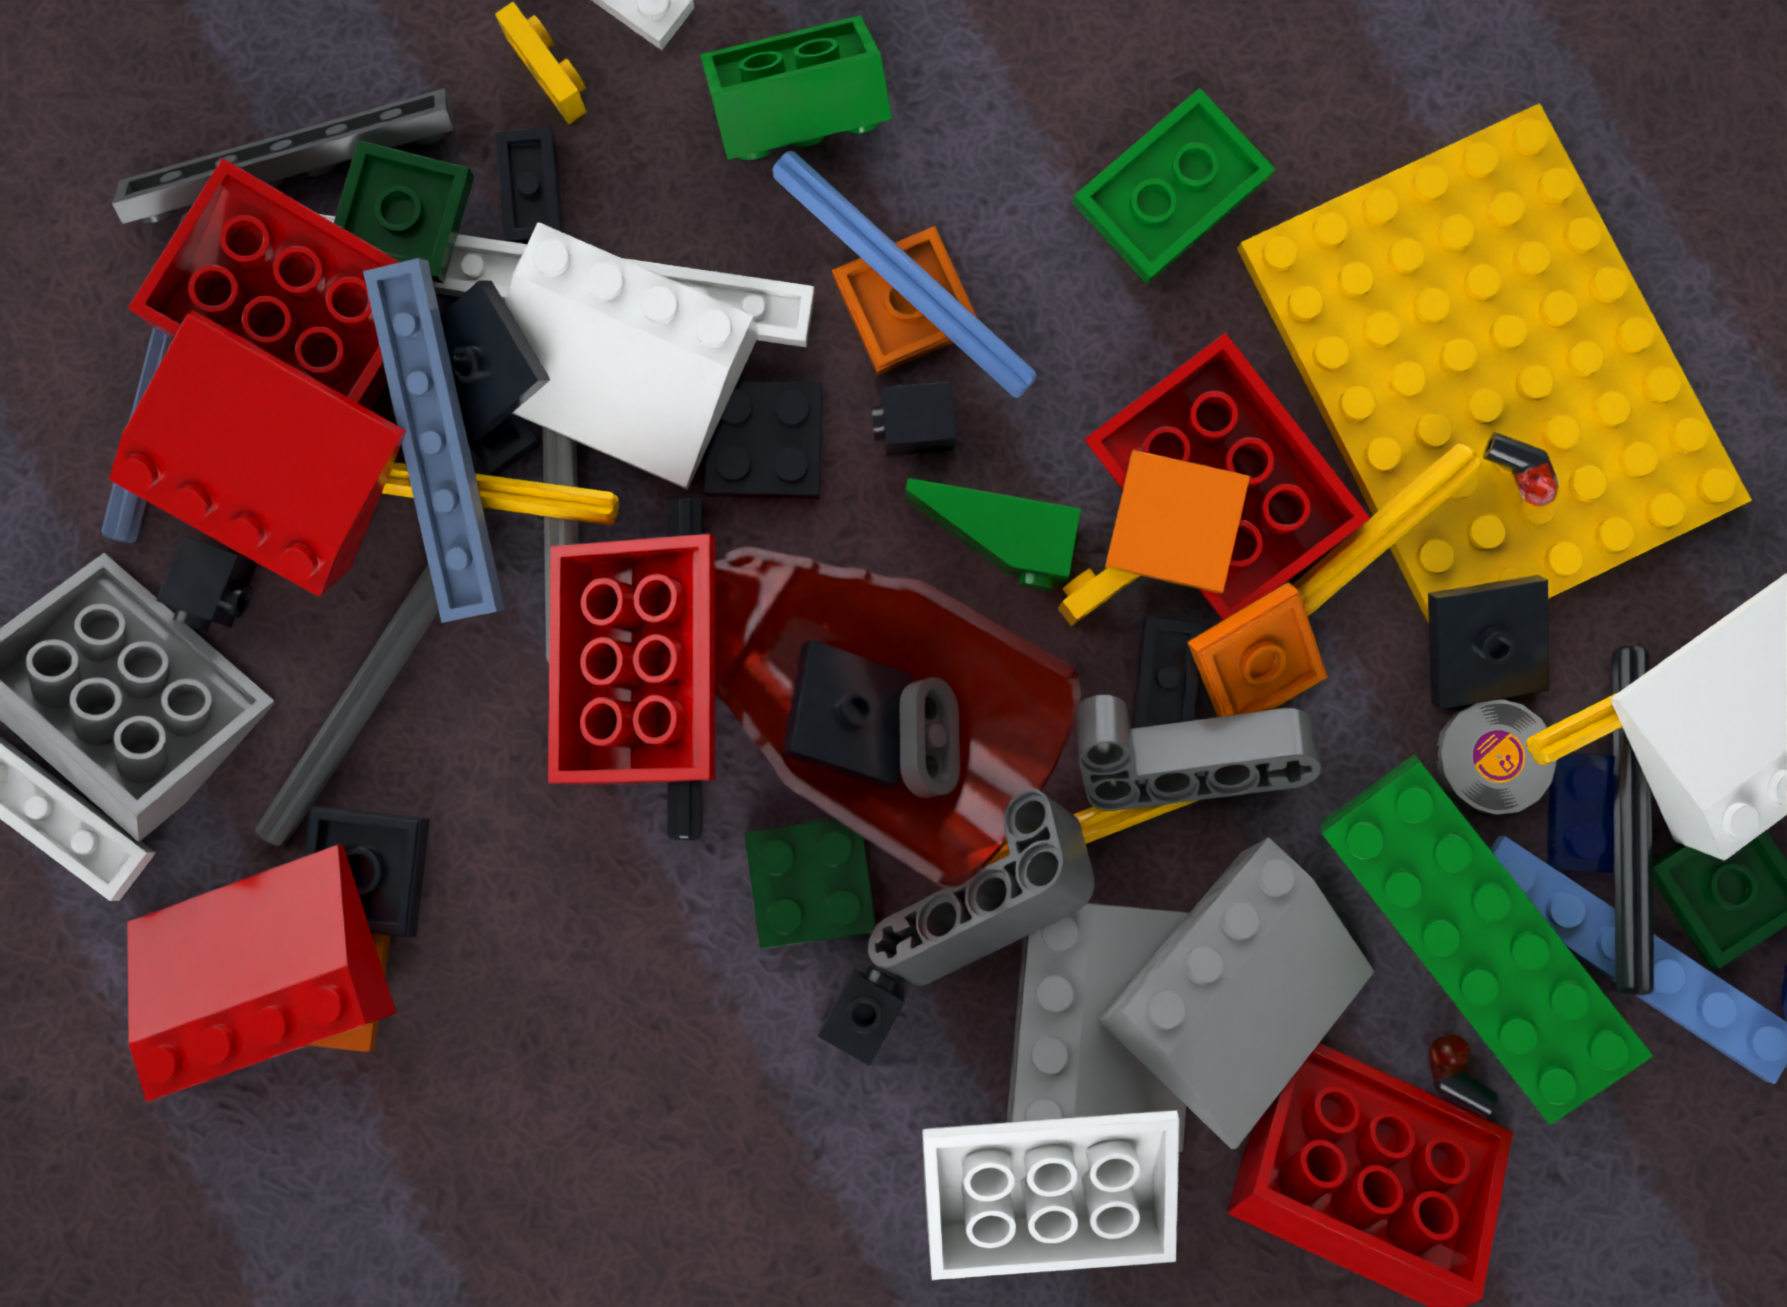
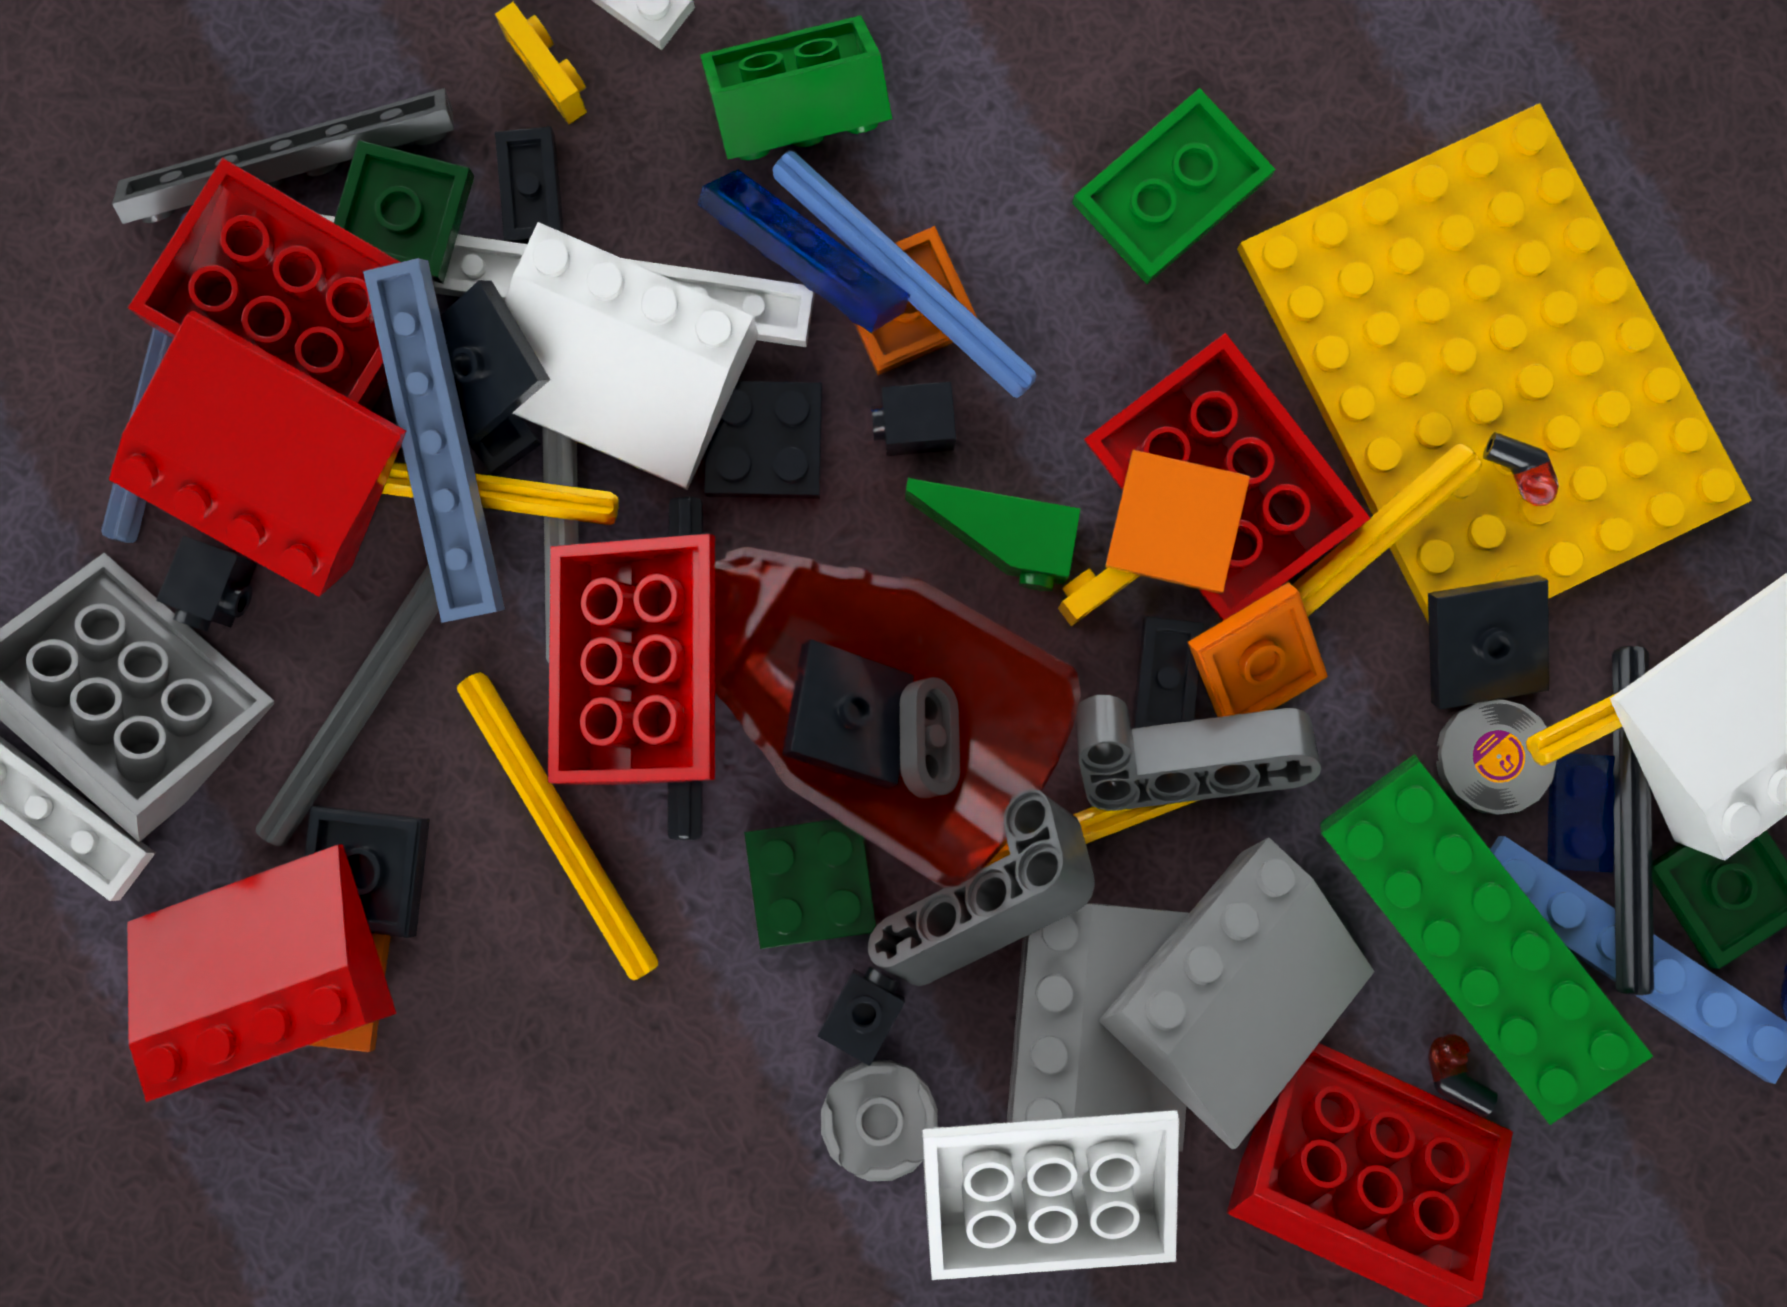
none -> yellow axle [457,672,658,980]
none -> clear blue plate [697,169,911,333]
none -> light grey tile [821,1060,938,1181]

